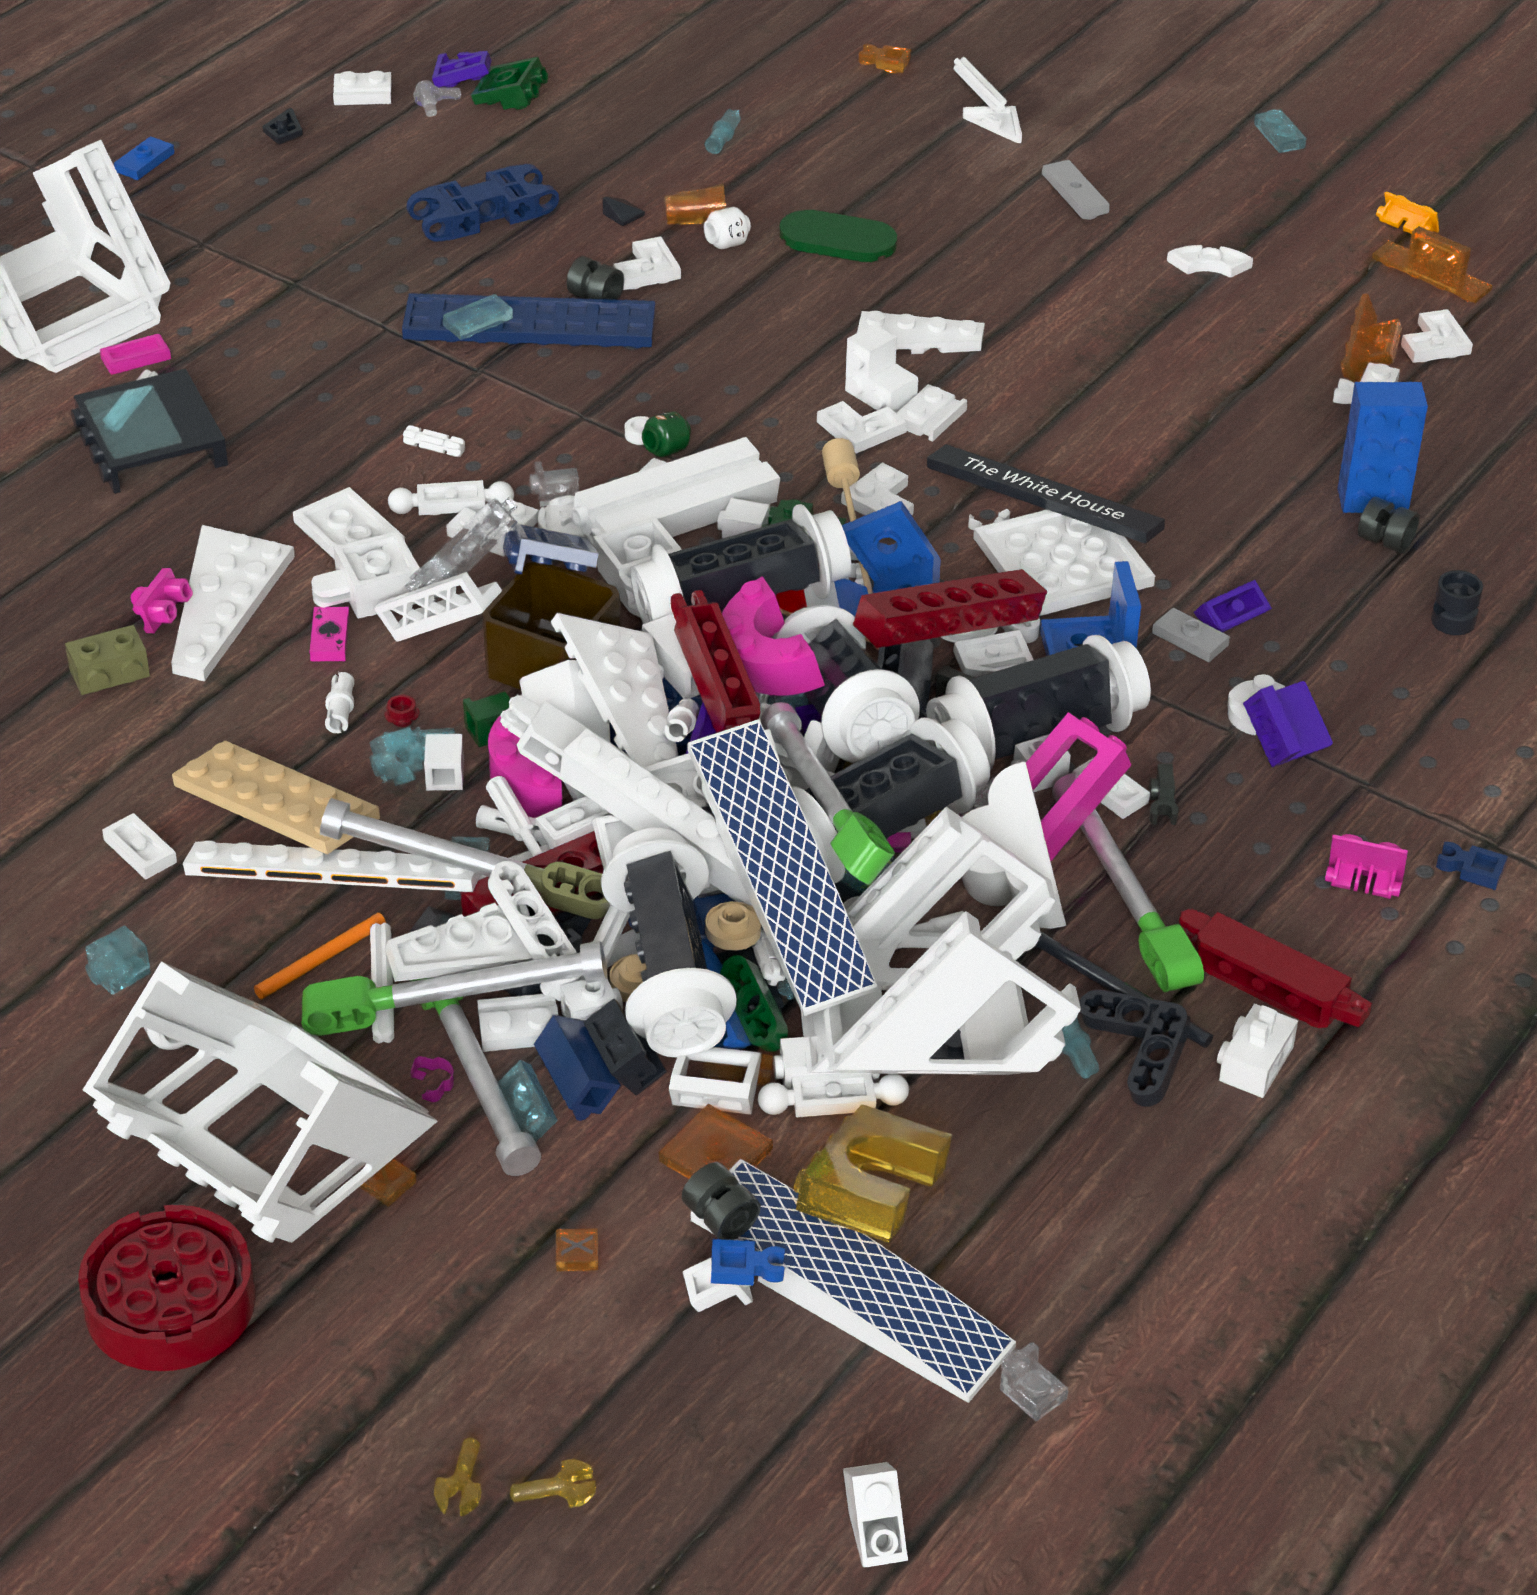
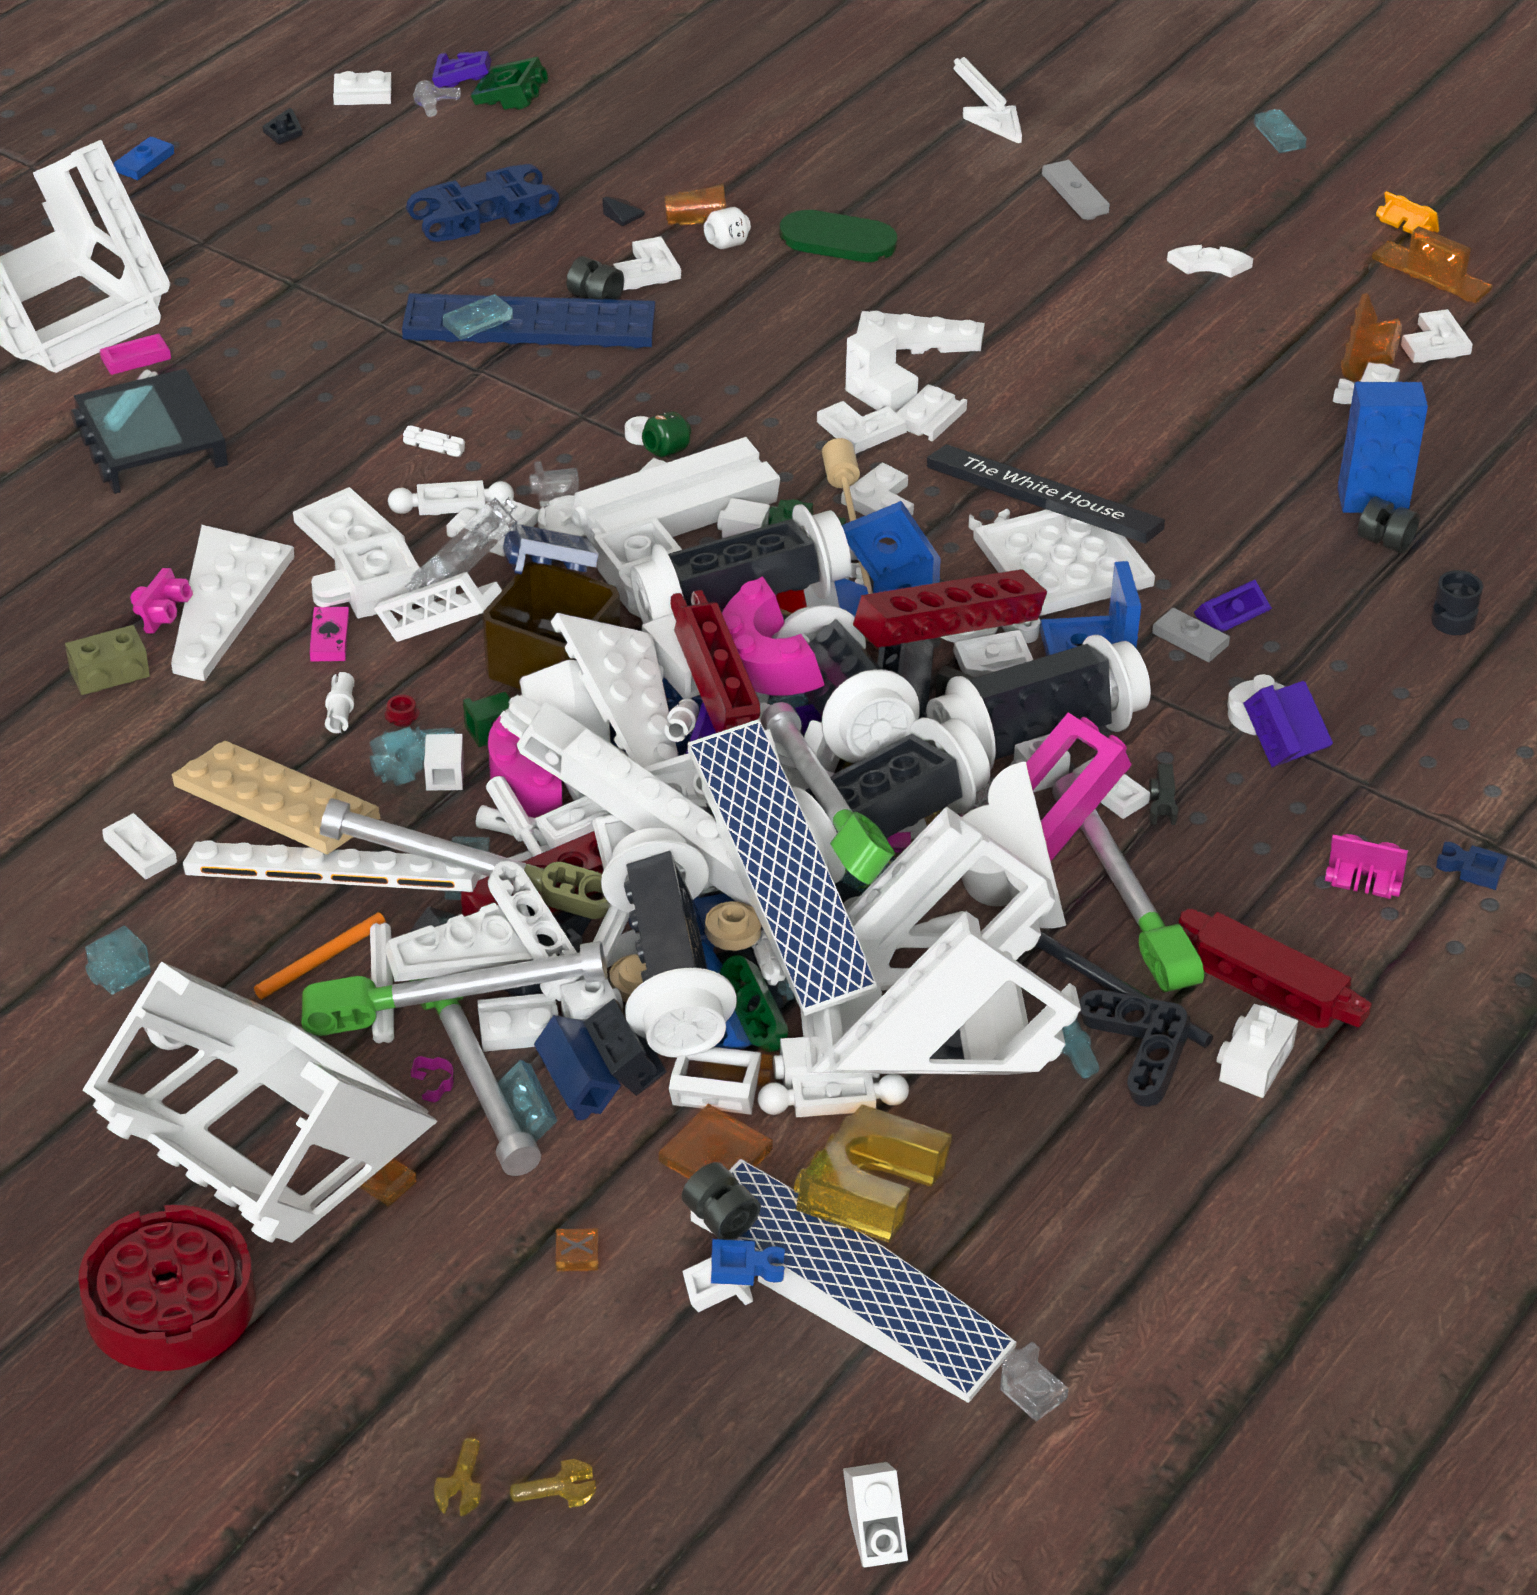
clear light blue axle [705,109,741,154] -> none
clear orange plate [859,44,911,73] -> none

